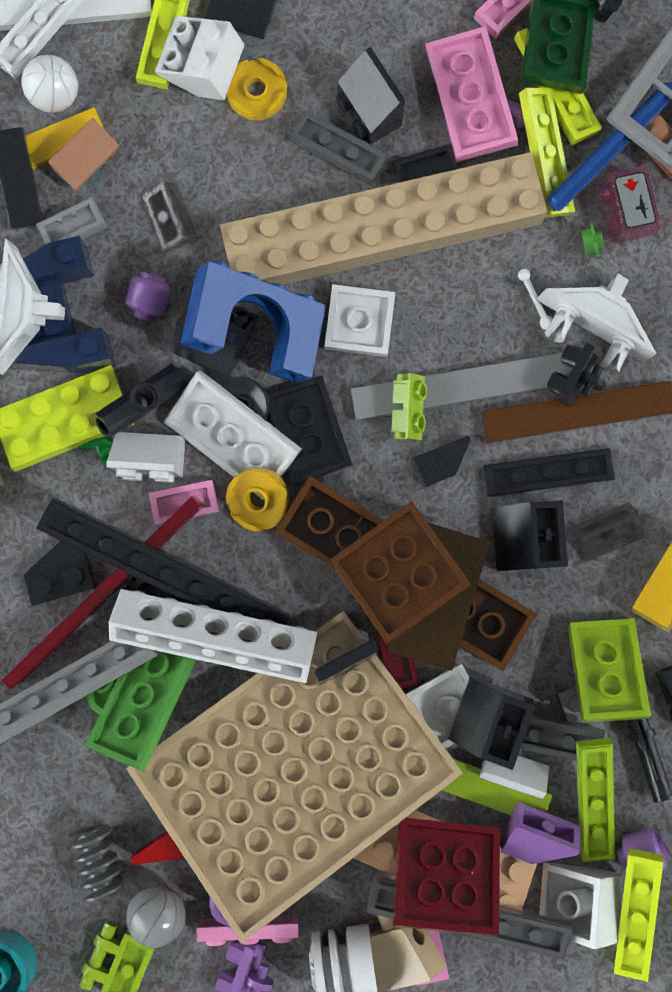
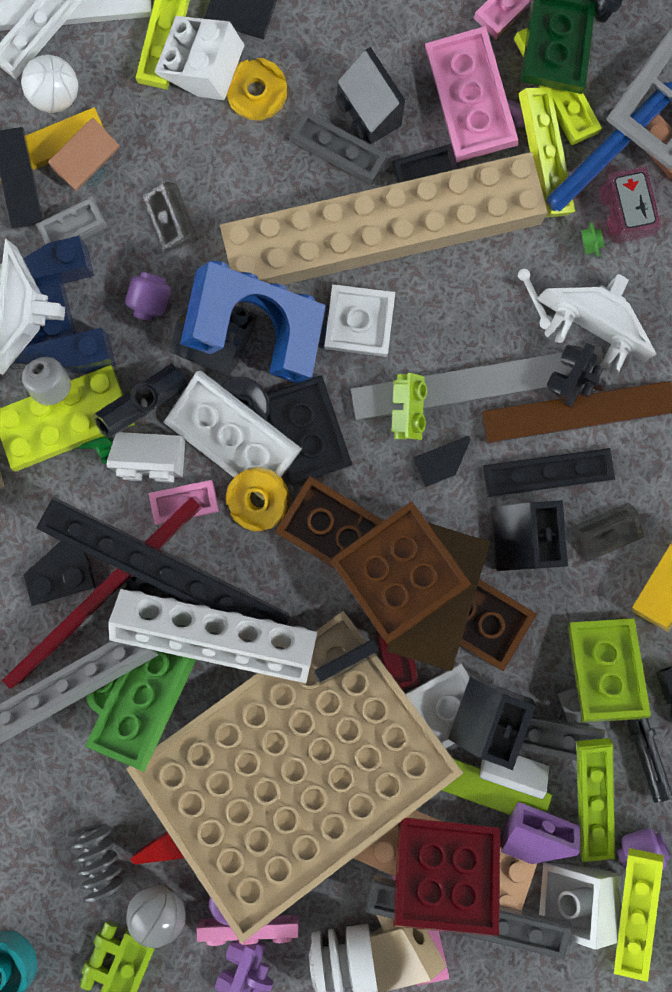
none -> light grey head [22,356,71,405]

